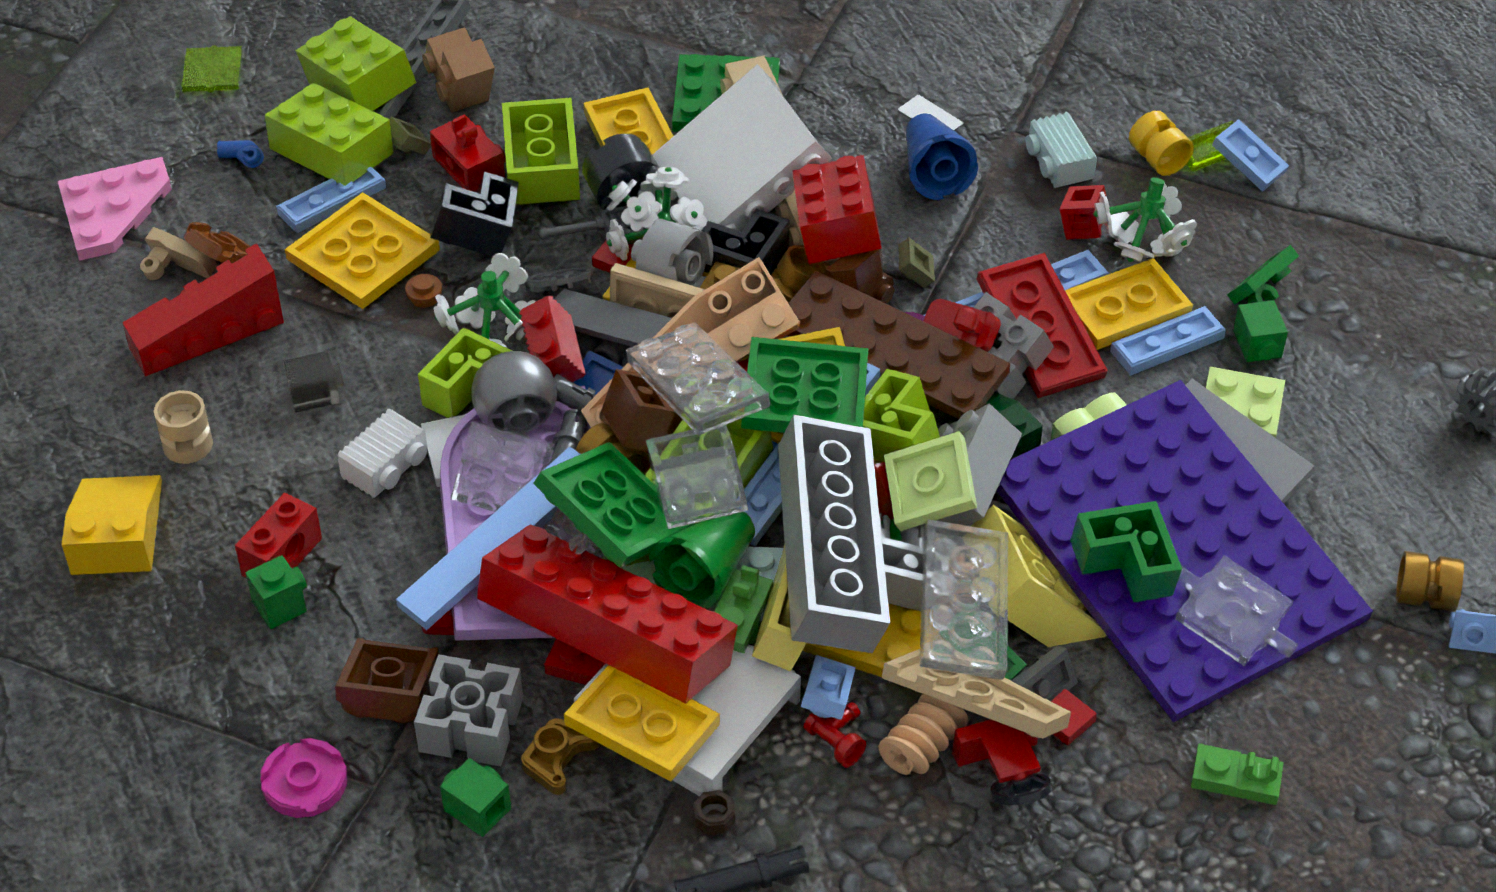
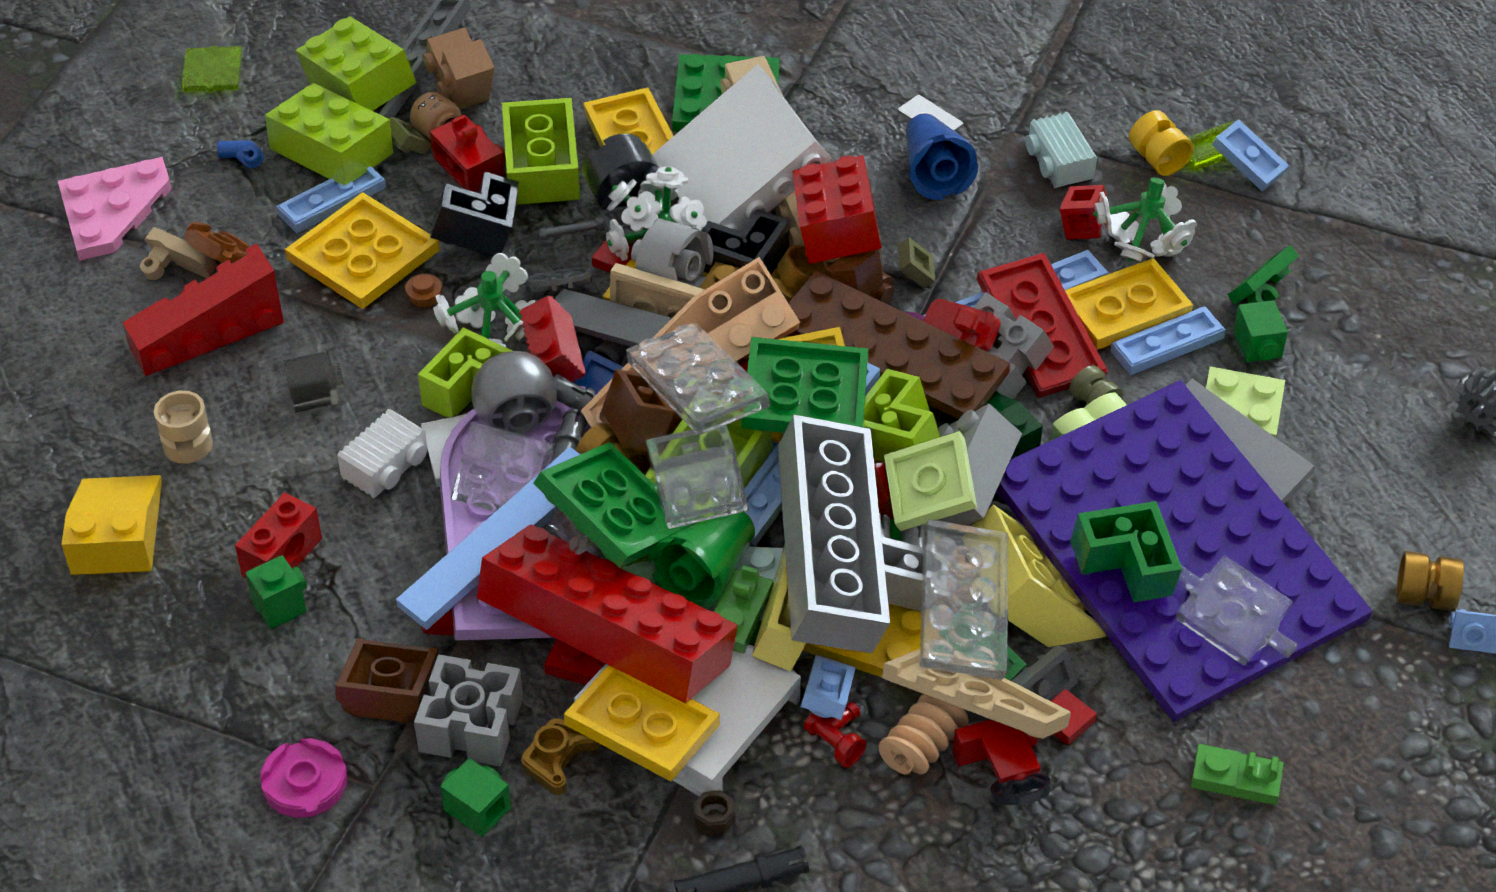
none -> medium nougat head [410,91,461,141]
none -> olive wheel [1069,365,1123,406]

